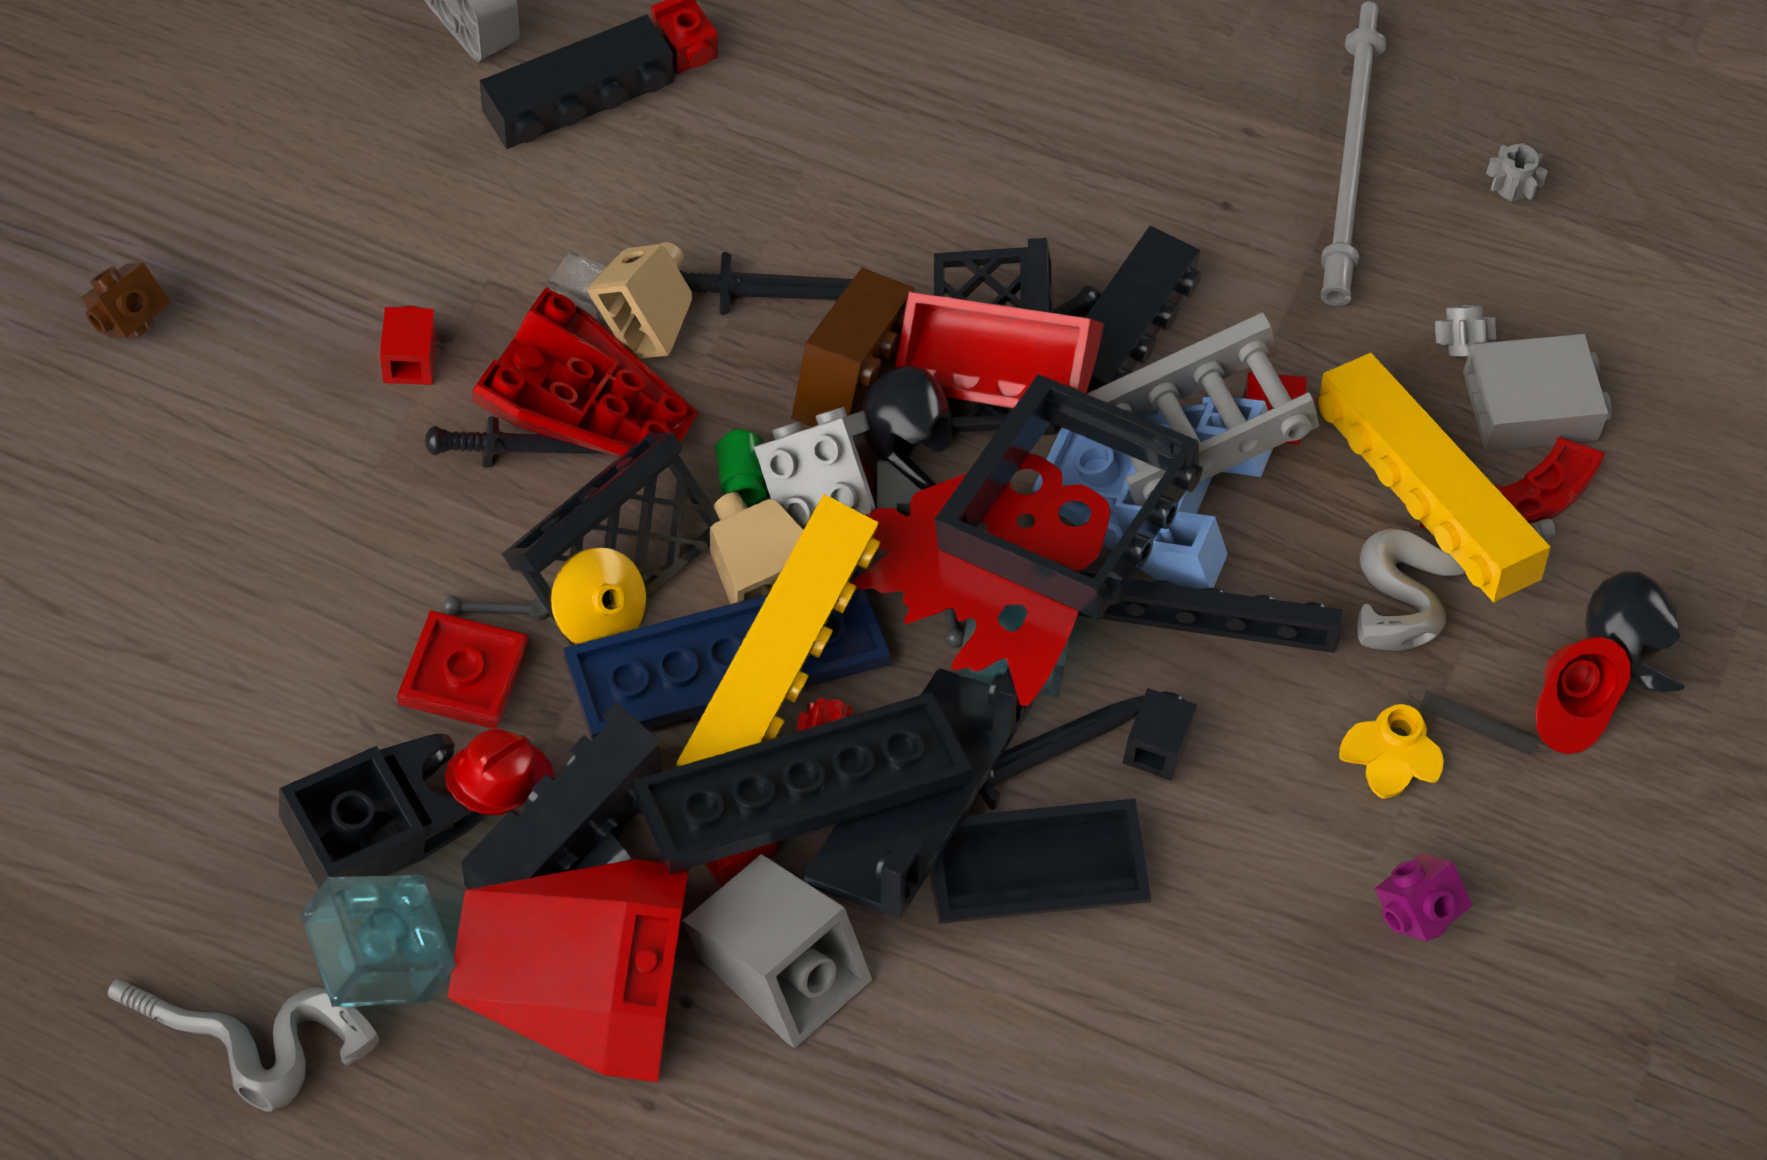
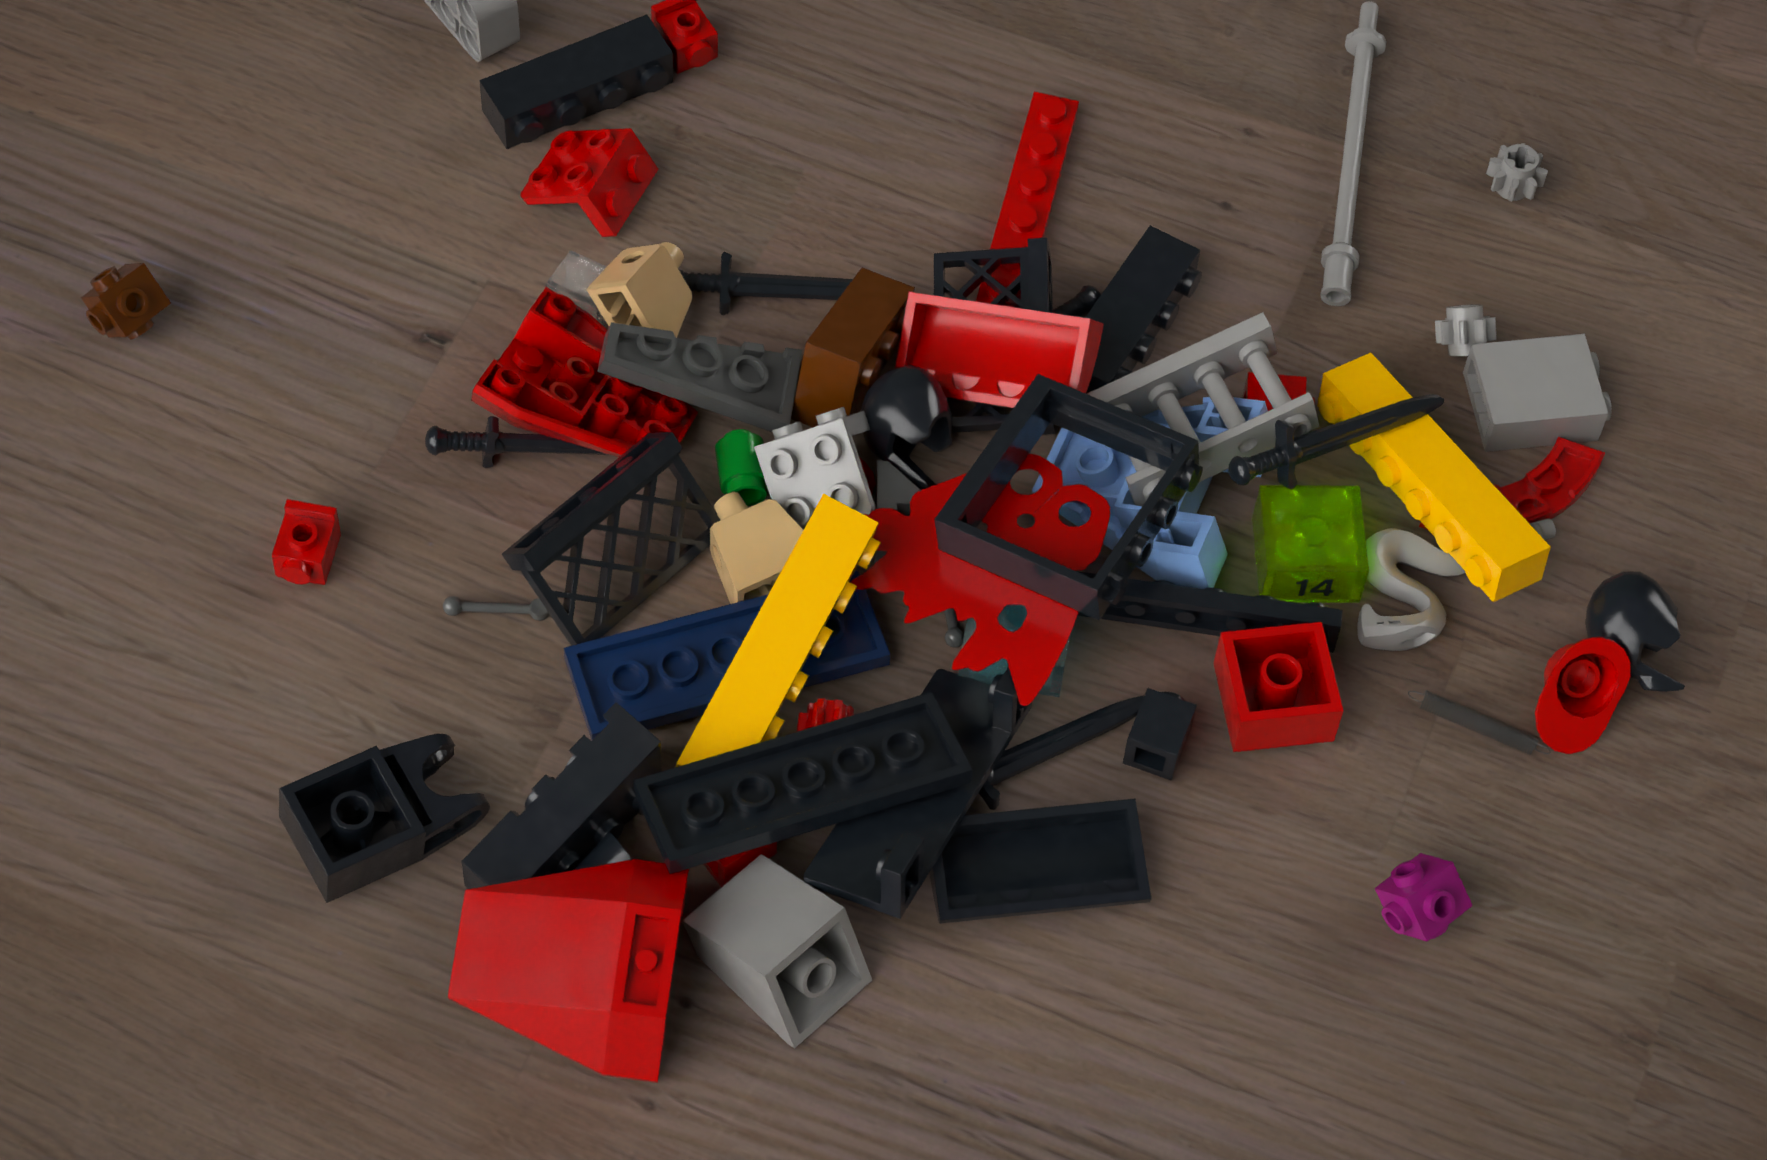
light grey animal [108,978,379,1112] -> none
clear light blue brick [300,875,456,1007] -> none
red brick [379,305,437,385] -> none
red plate [397,610,529,729] -> none
red piece [445,729,555,815] -> none
yellow dish [551,548,646,644] -> none
yellow plate [1339,704,1444,799] -> none
none -> red brick [272,499,341,585]
none -> red bracket [520,128,659,237]
none -> dark grey wing [597,323,802,432]
none -> red plate [975,91,1079,307]
none -> red brick [1213,622,1344,752]
none -> black sword [1228,394,1444,490]
none -> clear neon green brick [1252,485,1369,603]

